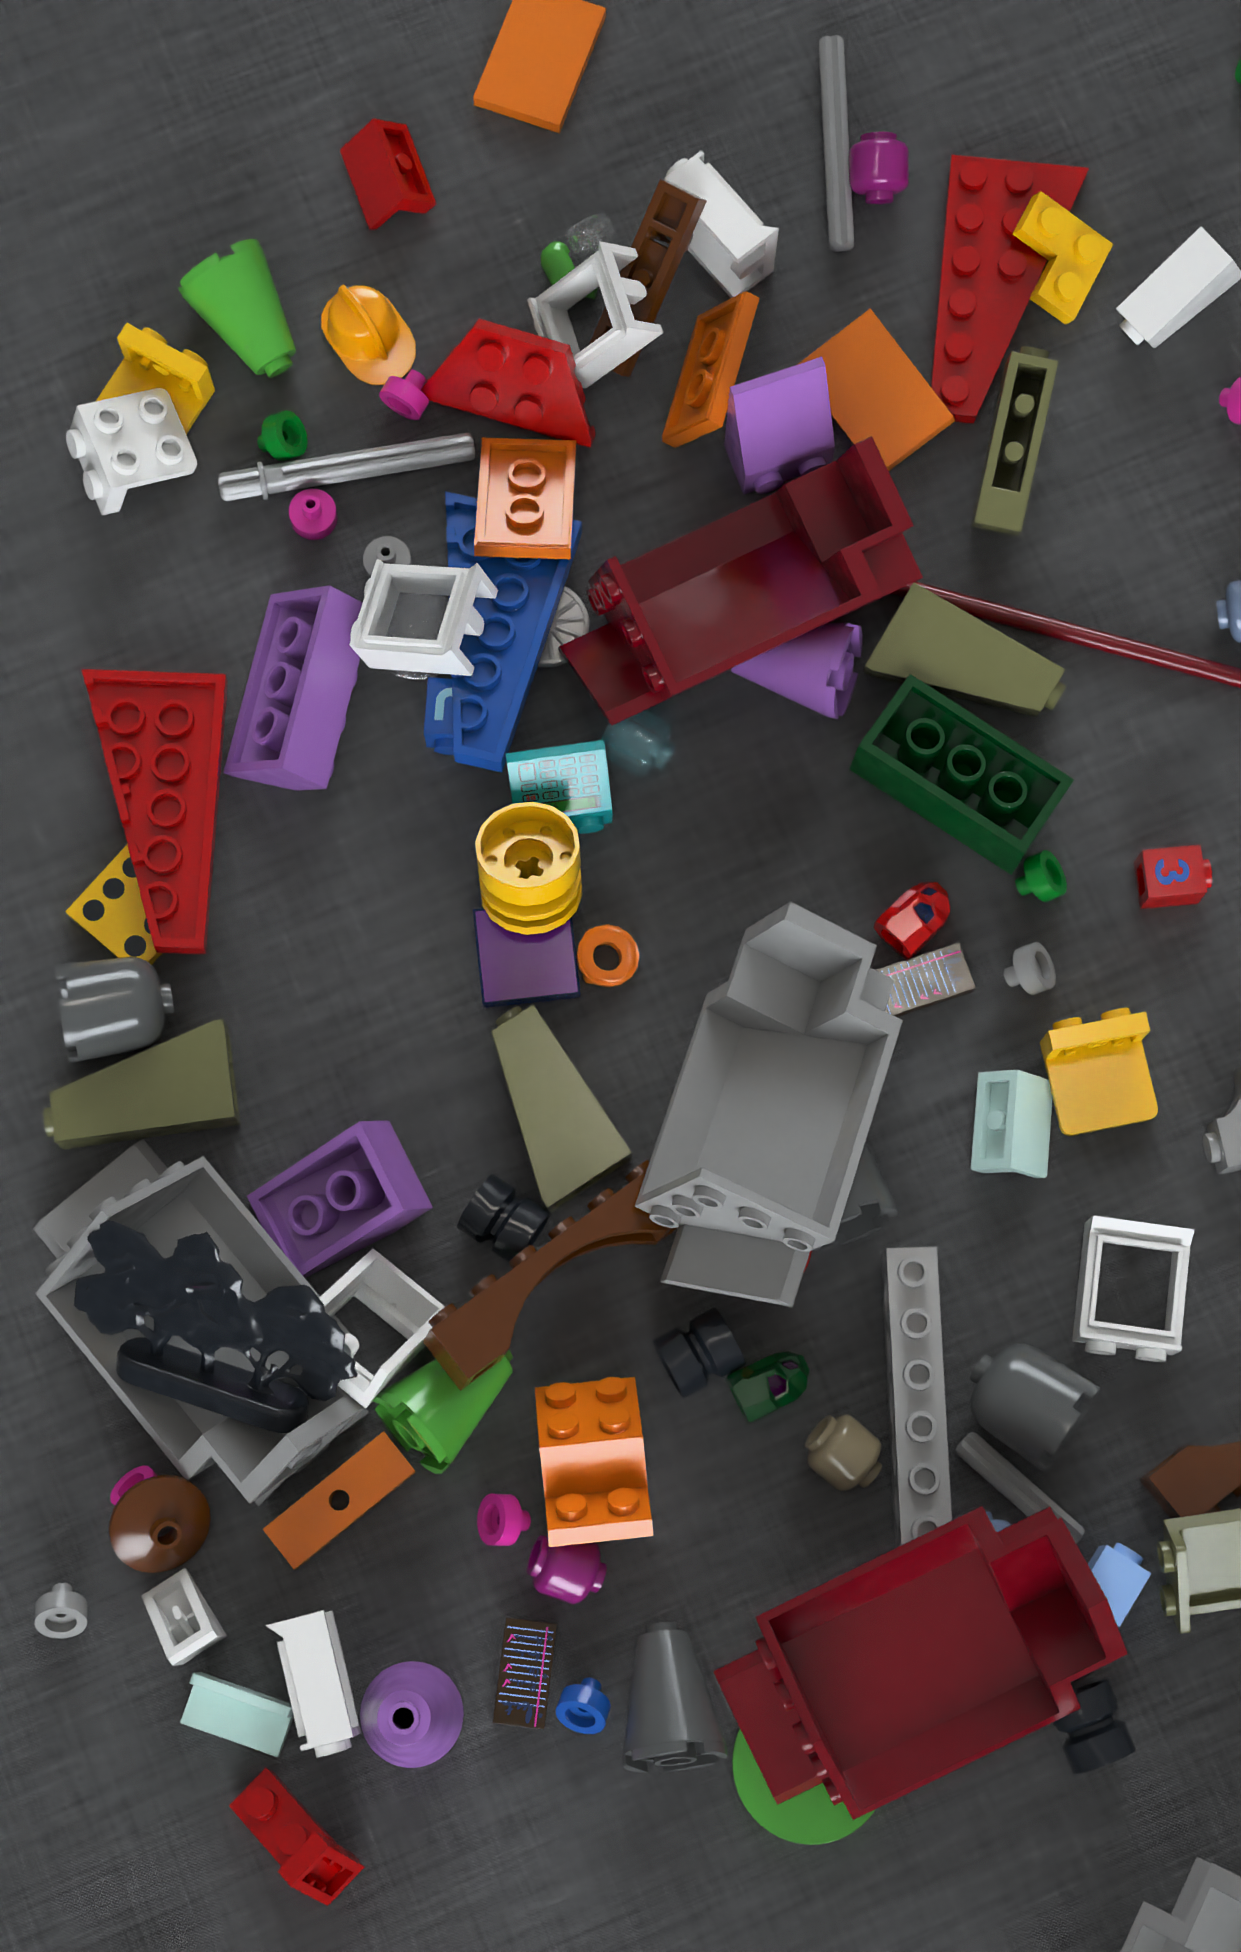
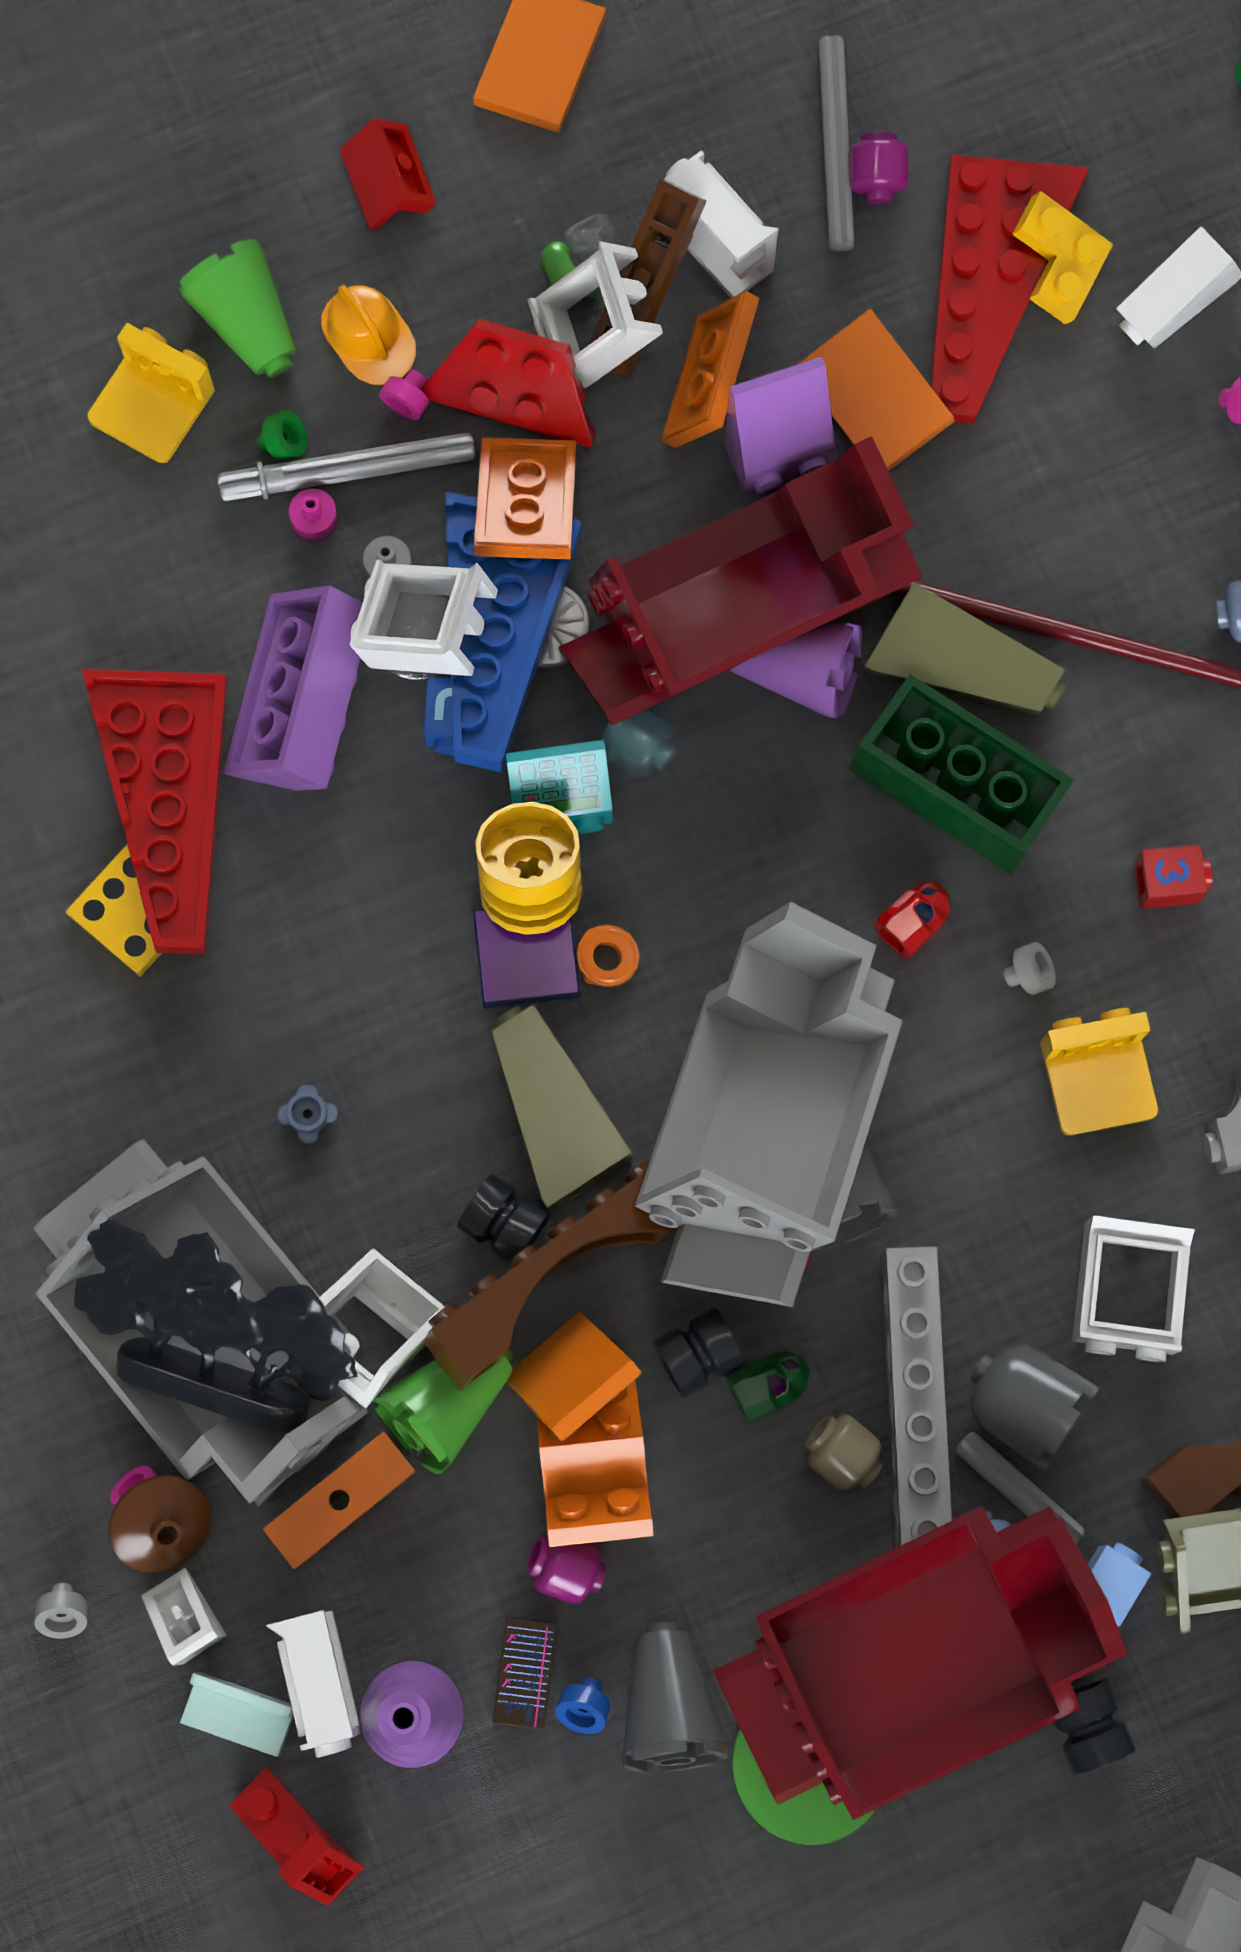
olive slope [43,1019,241,1150] -> none
dark grey cylinder [55,957,174,1062] -> none
white bracket [66,388,197,516] -> none
medium lavender slope [247,1121,433,1278] -> none
dark pink tile [477,1493,531,1546] -> none
tile [876,943,976,1017] -> none
olive slope [971,346,1059,536] -> none
light aqua panel [971,1069,1053,1178] -> none
green tile [1015,850,1067,902] -> none
none -> sand blue plate [278,1085,338,1144]
none -> orange tile [507,1311,641,1441]

